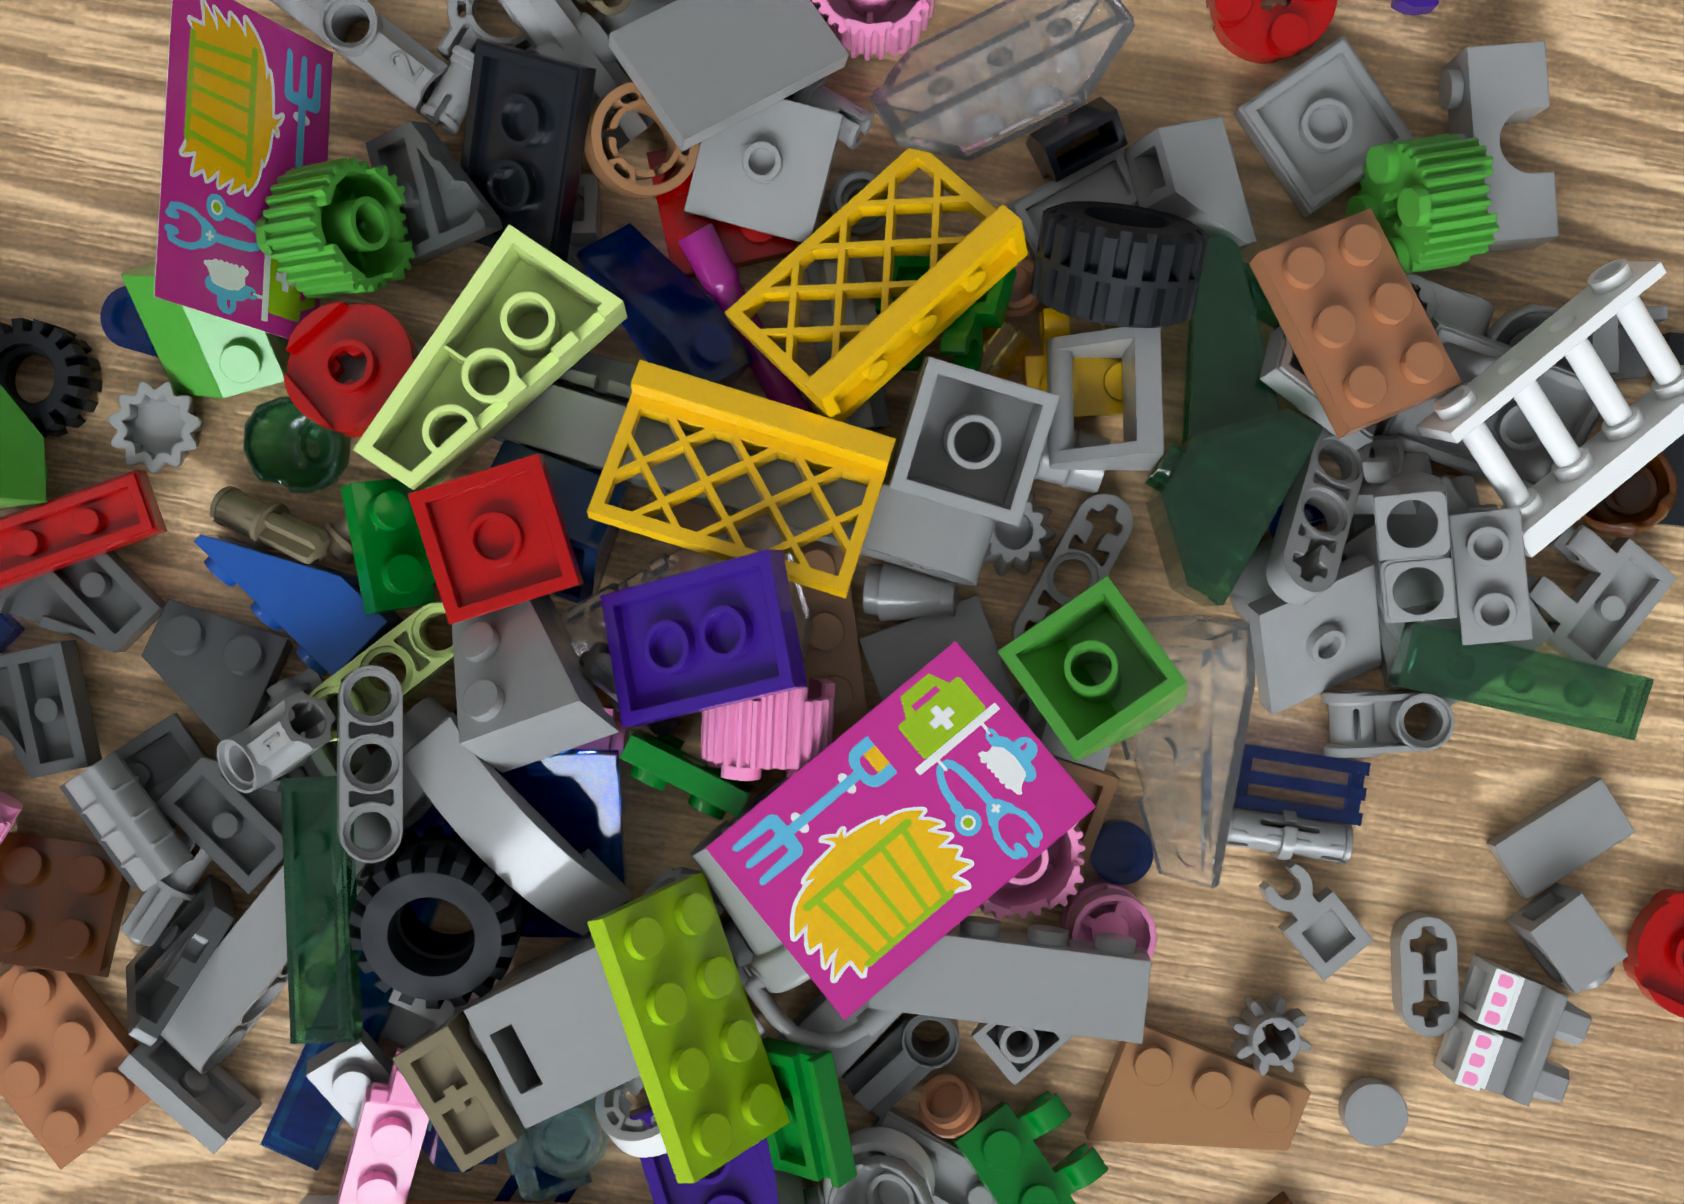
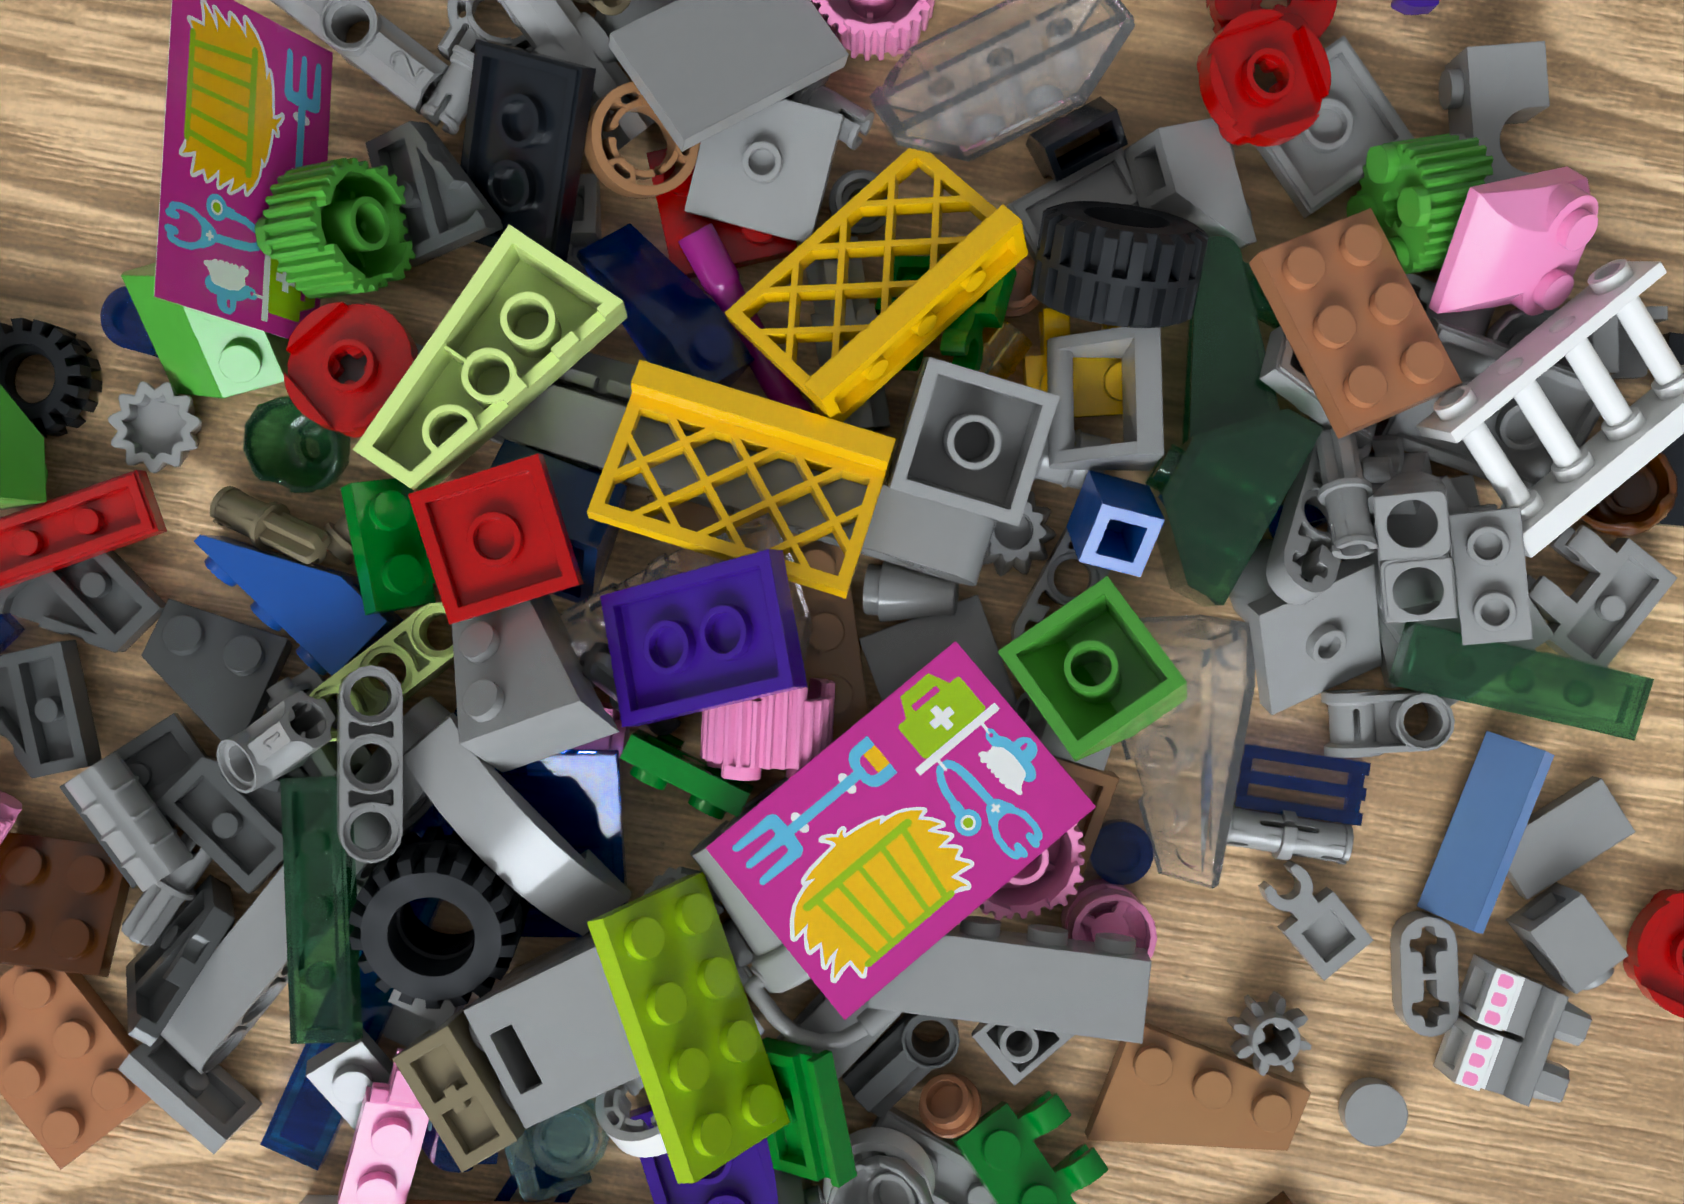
none -> blue brick [1066,470,1165,577]
none -> red plate [1197,9,1331,147]
none -> light grey axle [1316,428,1378,560]
none -> medium blue tile [1417,731,1555,934]
none -> bright pink slope [1428,166,1599,316]

